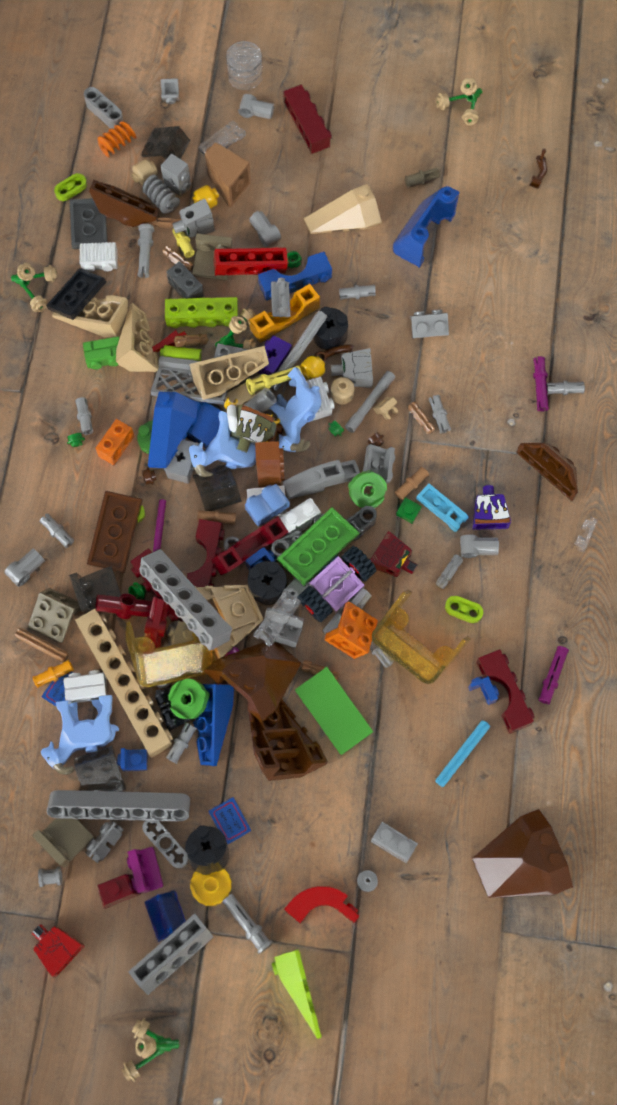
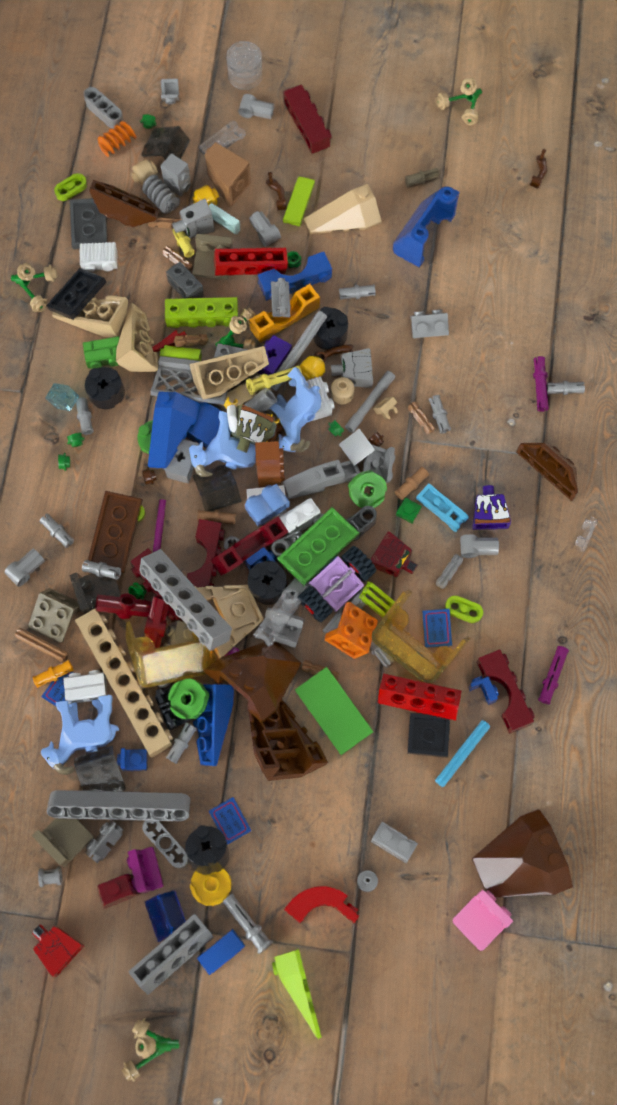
orange brick [95,419,135,465] -> none
light grey pin [138,224,154,278] -> none
none -> clear light blue brick [45,383,79,411]
none -> green plate [58,452,70,471]
none -> light grey pin [82,560,121,580]
none -> black brick [85,367,125,410]
none -> green plate [140,114,157,129]
none -> blue slope [197,929,245,975]
none -> light aqua tile [209,203,240,235]
none -> reddish brown piece [266,172,287,211]
none -> lime tile [283,176,315,227]
none -> white sticker [339,429,375,466]
none -> lime tile [359,582,397,620]
none -> red brick [378,673,462,721]
none -> black plate [407,713,450,758]
none -> blue sticker [422,609,452,648]
none -> bright pink bracket [452,890,513,951]

